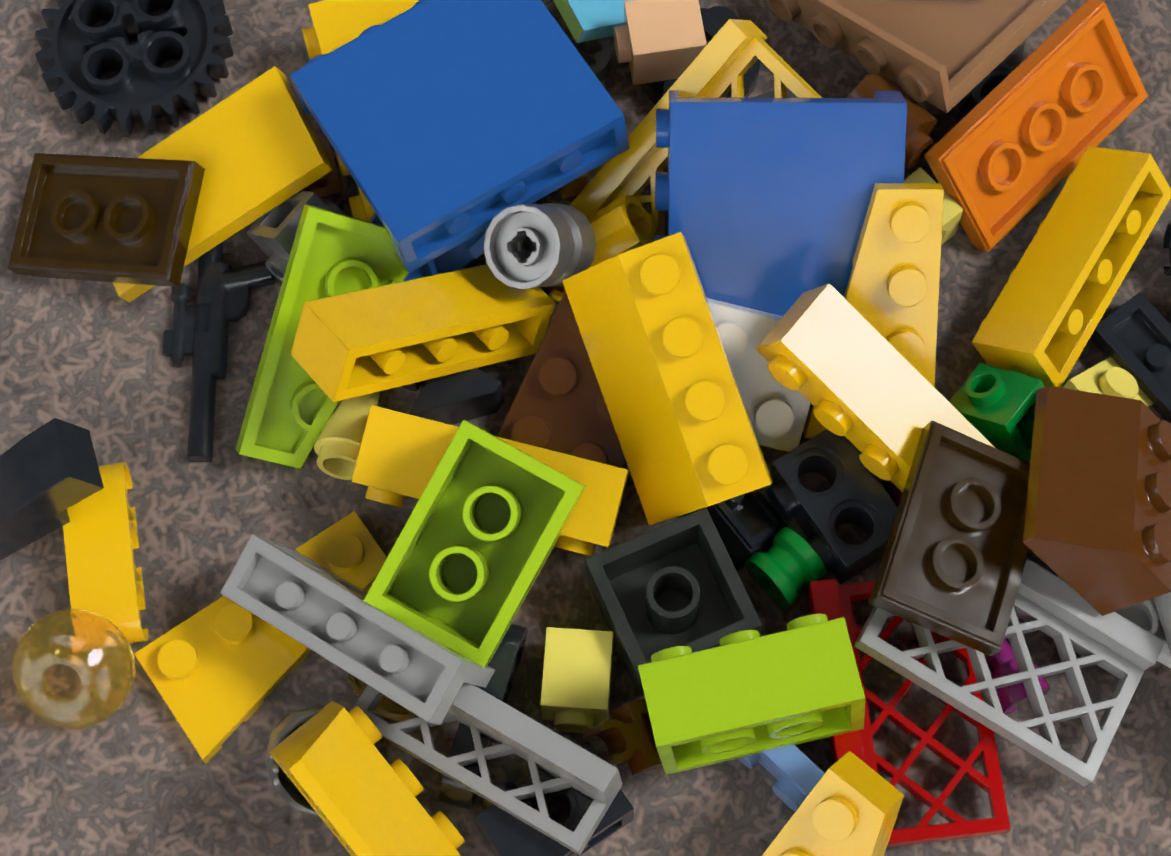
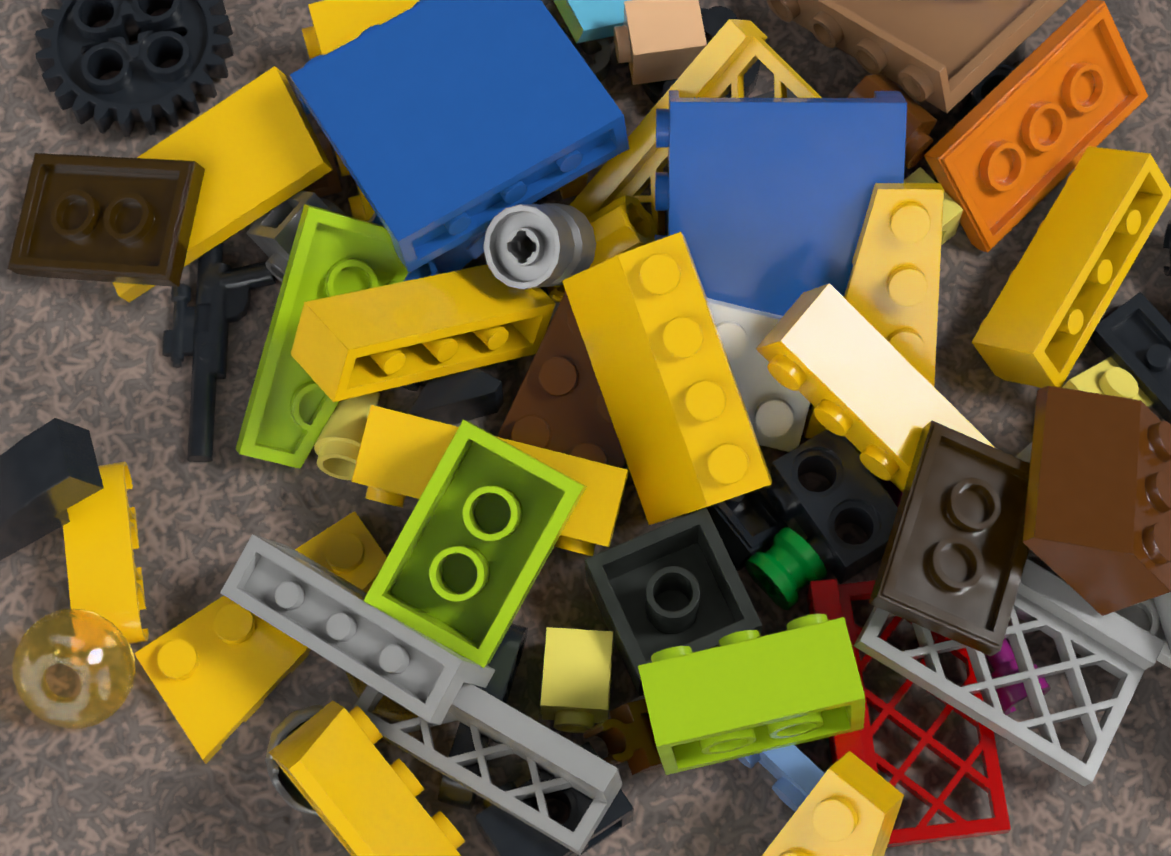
green brick [949,363,1045,463] -> none

